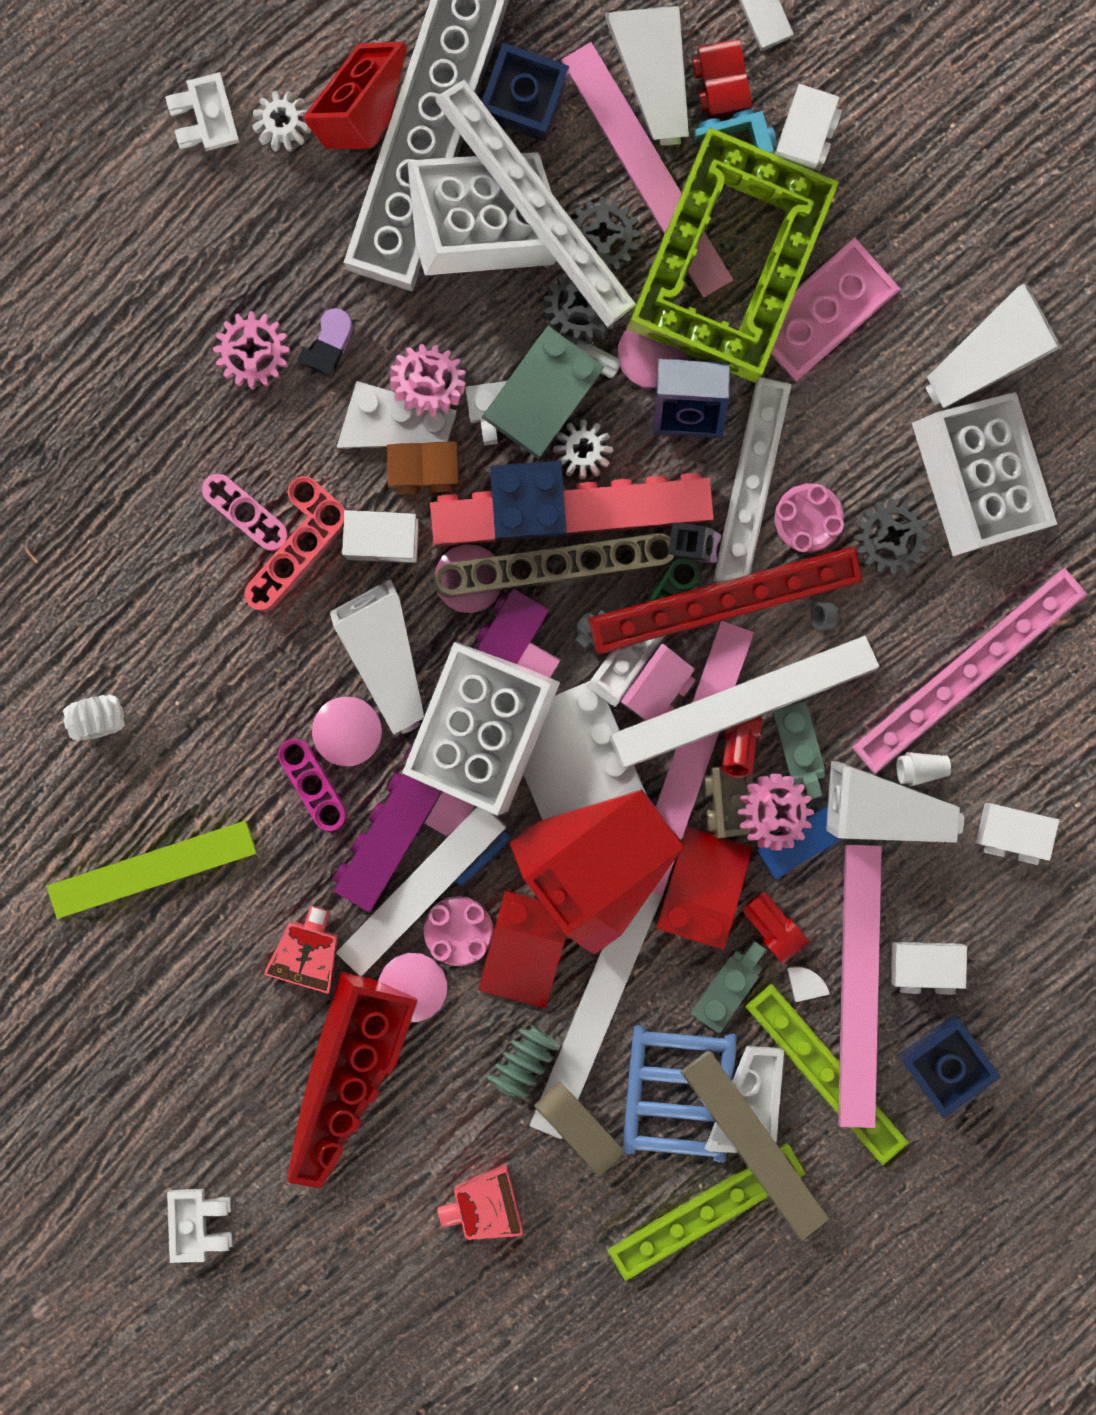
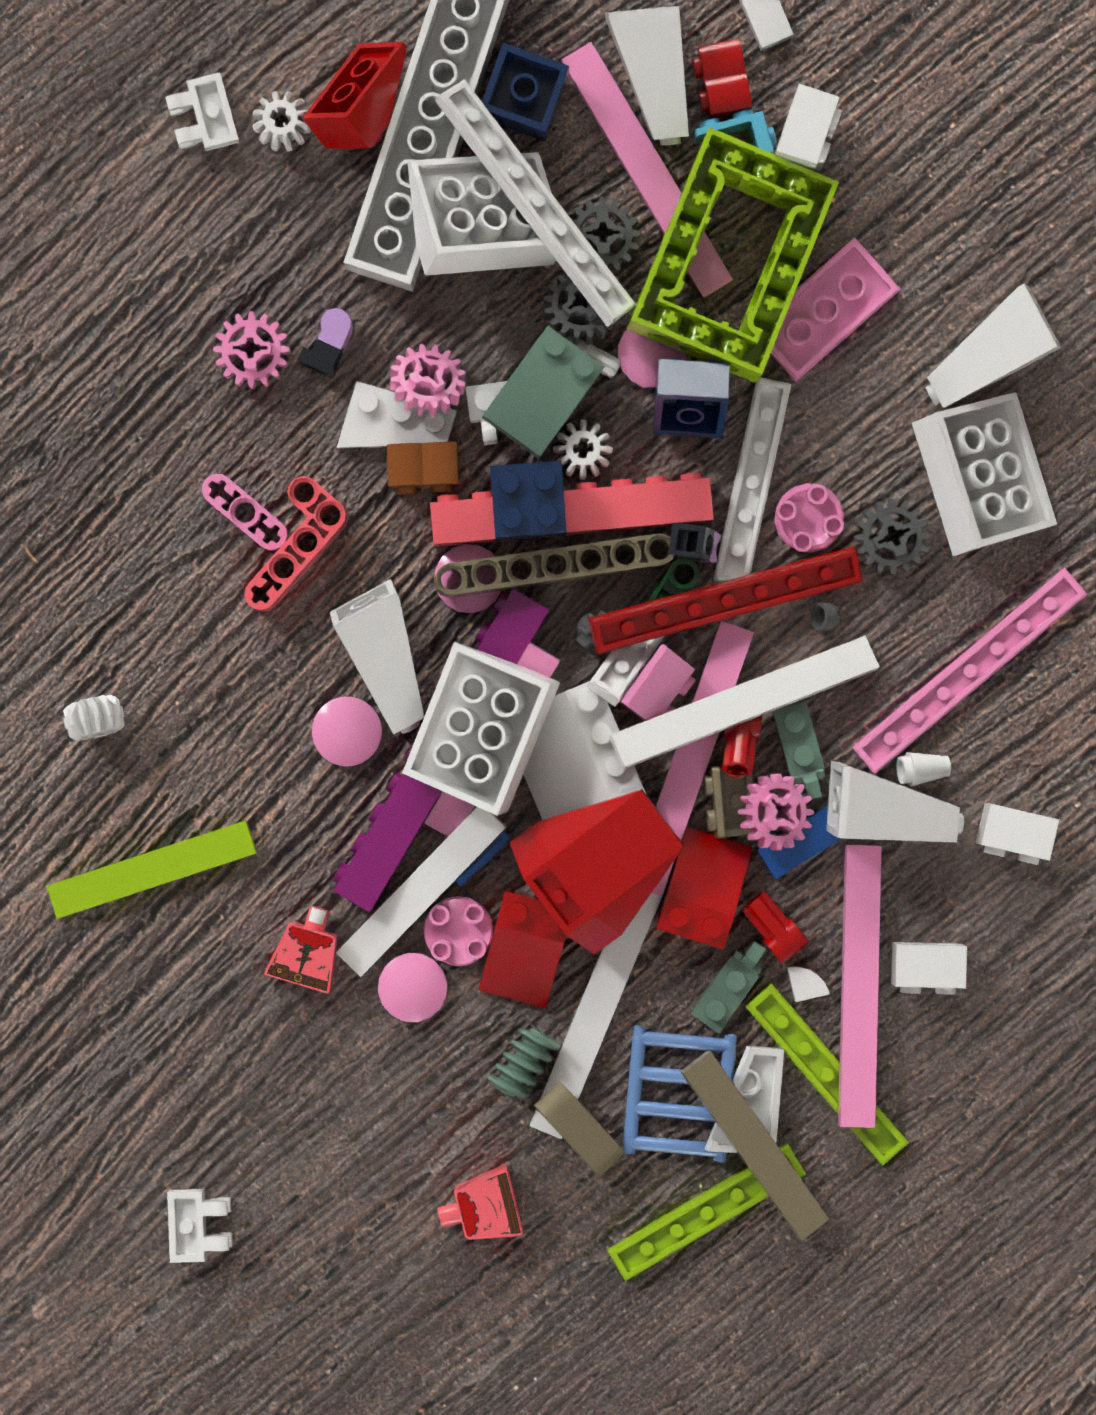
dark pink beam [278,739,348,831] -> none
red wedge [287,972,418,1189] -> none
white piece [342,510,419,563] -> none
dark blue brick [897,1015,1001,1119] -> none

